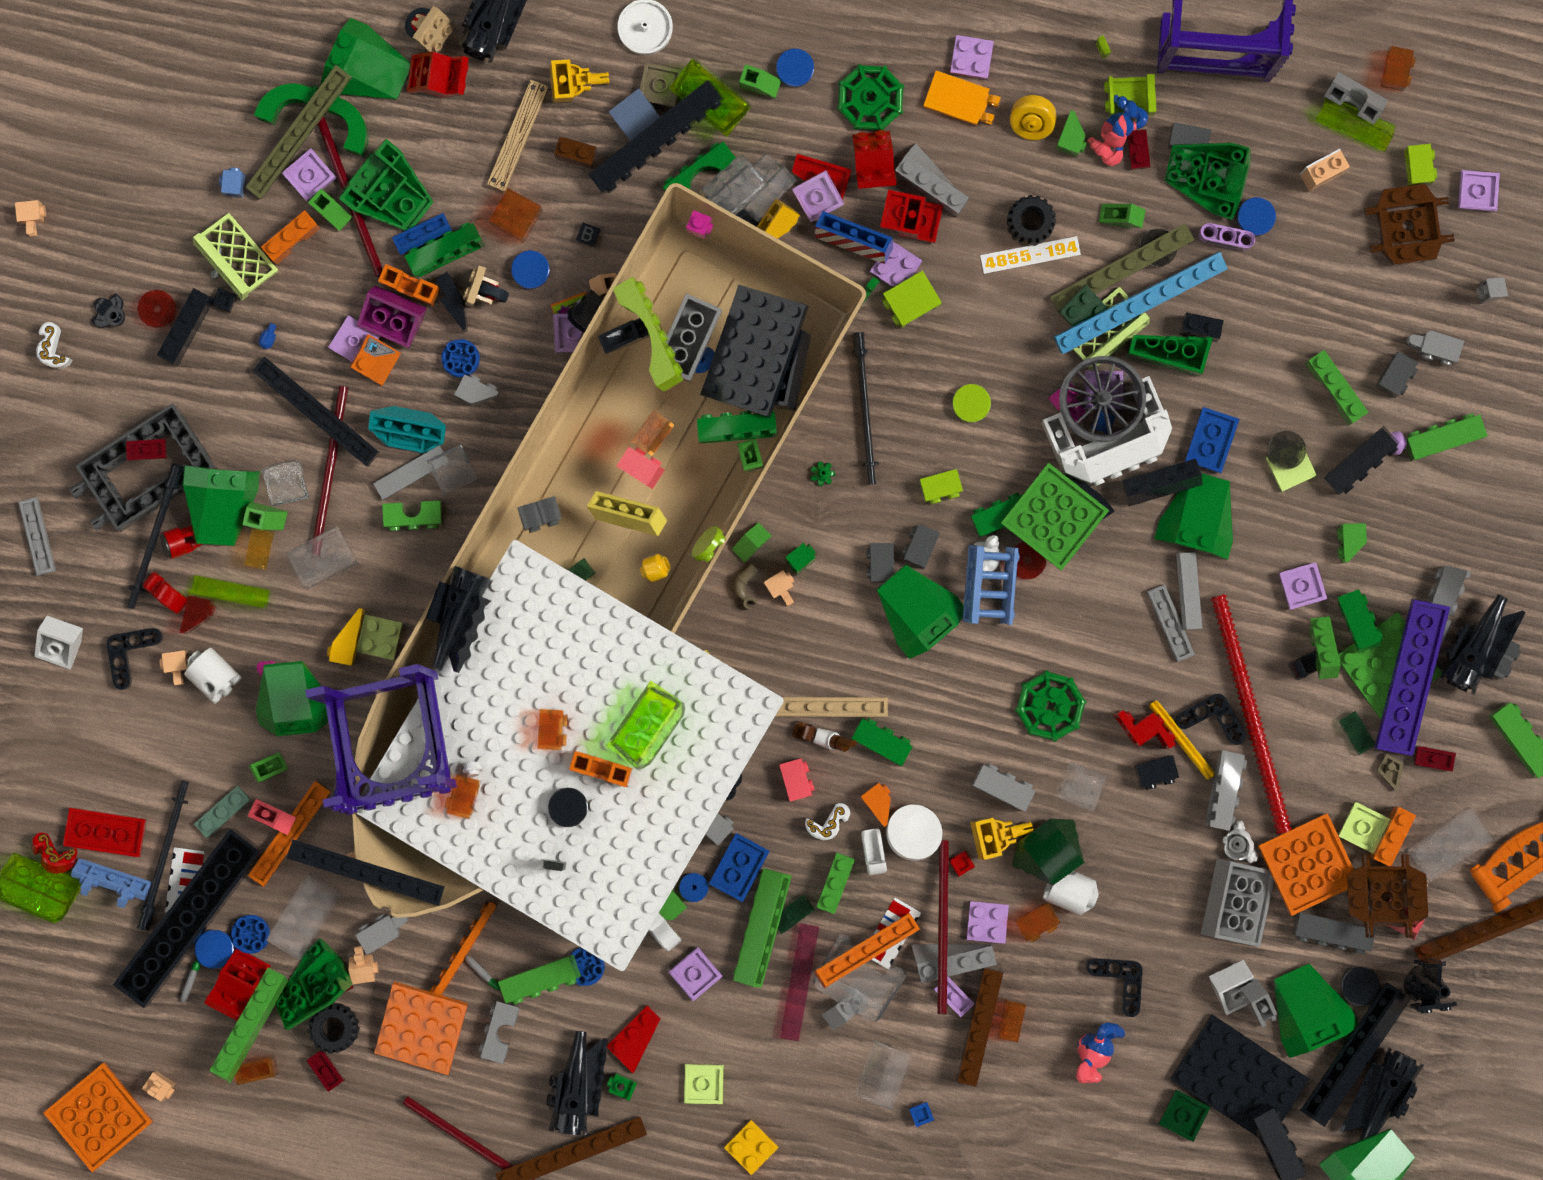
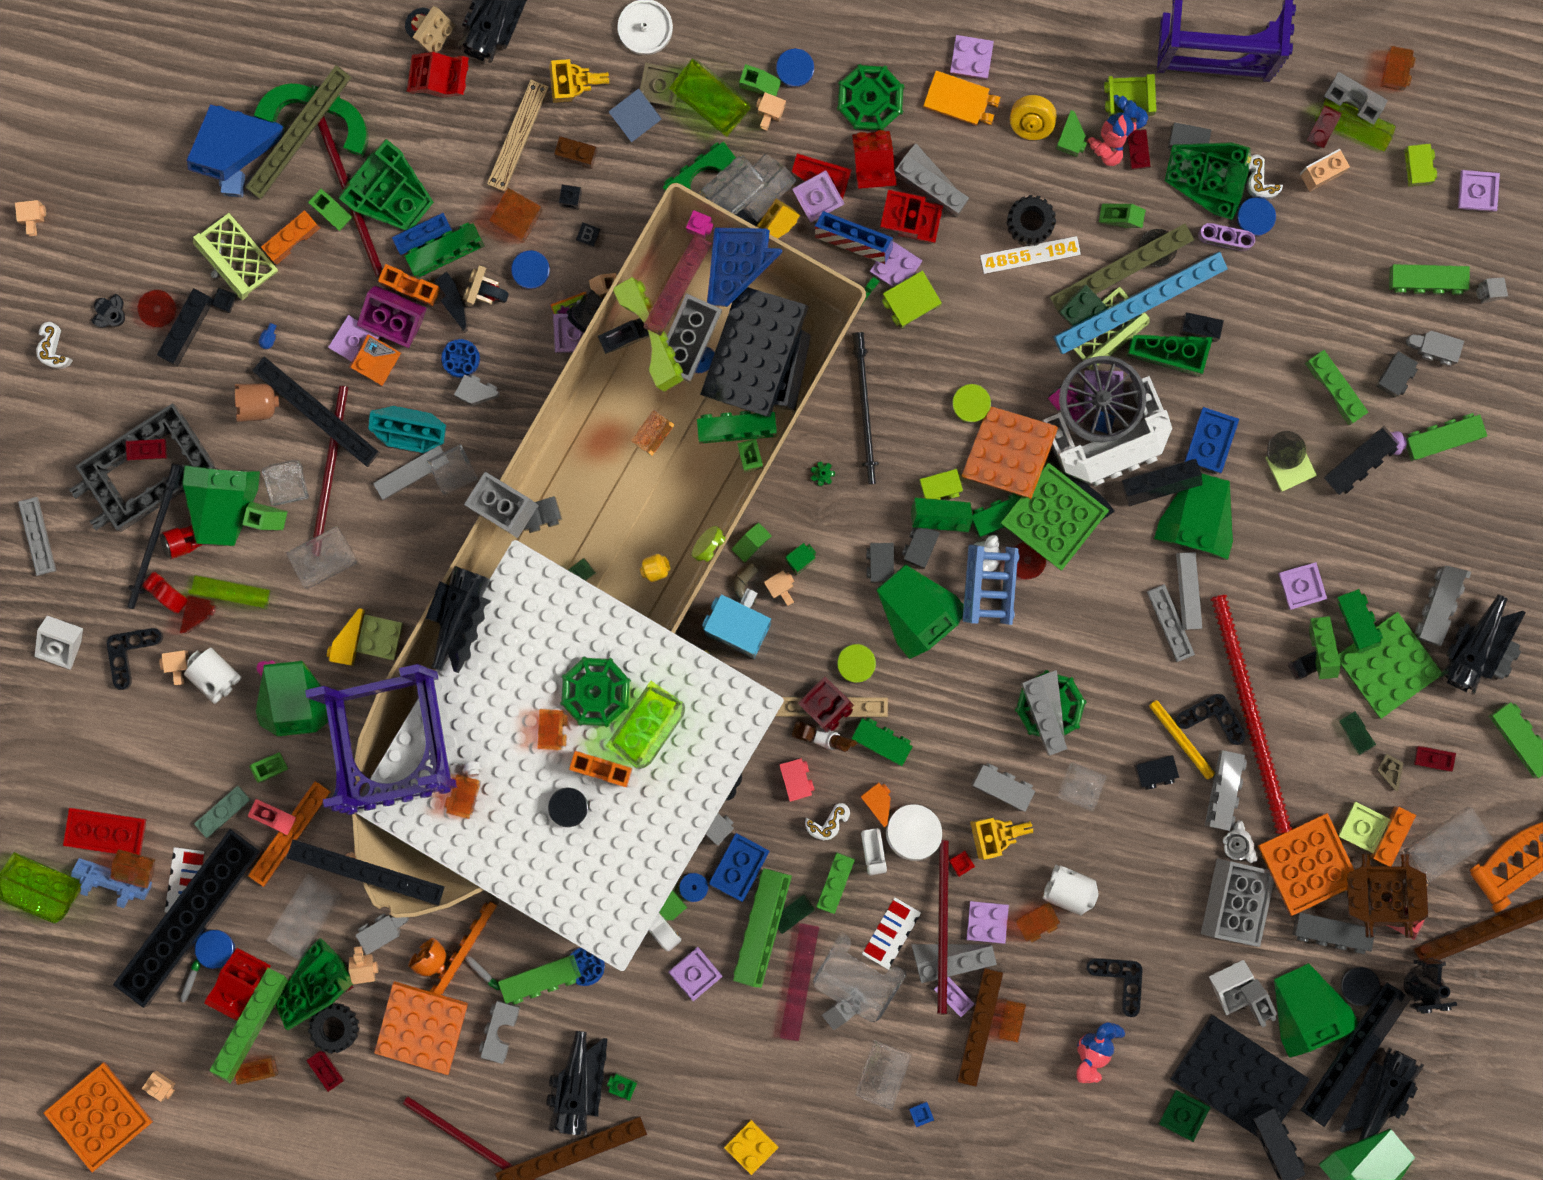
red animal [32,832,77,874] -> none
black bar [137,780,189,931] -> none
blue tile [231,915,271,954] -> none
clear yellow hinge [244,528,274,570] -> none
lavender plate [282,148,336,203] -> none
green wedge [320,18,411,100] -> none
bright green arch [382,501,443,531] -> none
pearl dark grey tile [543,859,567,871] -> none
light yellow brick [587,491,667,536] -> none
black brick [588,80,724,193] -> none
red wing [607,1005,661,1074] -> none
coral brick [617,447,665,489] -> none
yellowish green tile [684,1064,724,1104] -> none
orange plate [814,913,920,988] -> none
dark green wedge [1012,819,1085,886] -> none
lime tile [1096,35,1111,59] -> none
red bracket [1113,710,1176,749] -> none
bright green slope [1337,523,1367,563] -> none
reddish brown piece [1364,184,1455,266] -> none
dark purple plate [1375,599,1450,756] -> none
none -> clear orange brick [110,849,156,889]
none -> blue slope [187,104,284,181]
none -> nougat cylinder [235,384,279,422]
none -> orange cylinder [408,938,446,977]
none -> light grey slope [464,472,539,538]
none -> black brick [559,184,582,210]
none -> green plate [560,656,631,728]
none -> clear pink plate [643,235,712,336]
none -> medium azure piece [702,588,771,659]
none -> blue wing [707,228,782,307]
none -> light nougat brick [756,93,786,131]
none -> dark red plate [798,677,854,732]
none -> lime tile [837,644,876,683]
none -> green brick [911,498,973,532]
none -> orange plate [961,406,1058,499]
none -> light grey wedge [1021,670,1067,756]
none -> white animal [1246,154,1283,200]
none -> dark red plate [1307,105,1342,148]
none -> bright green brick [1389,264,1470,295]

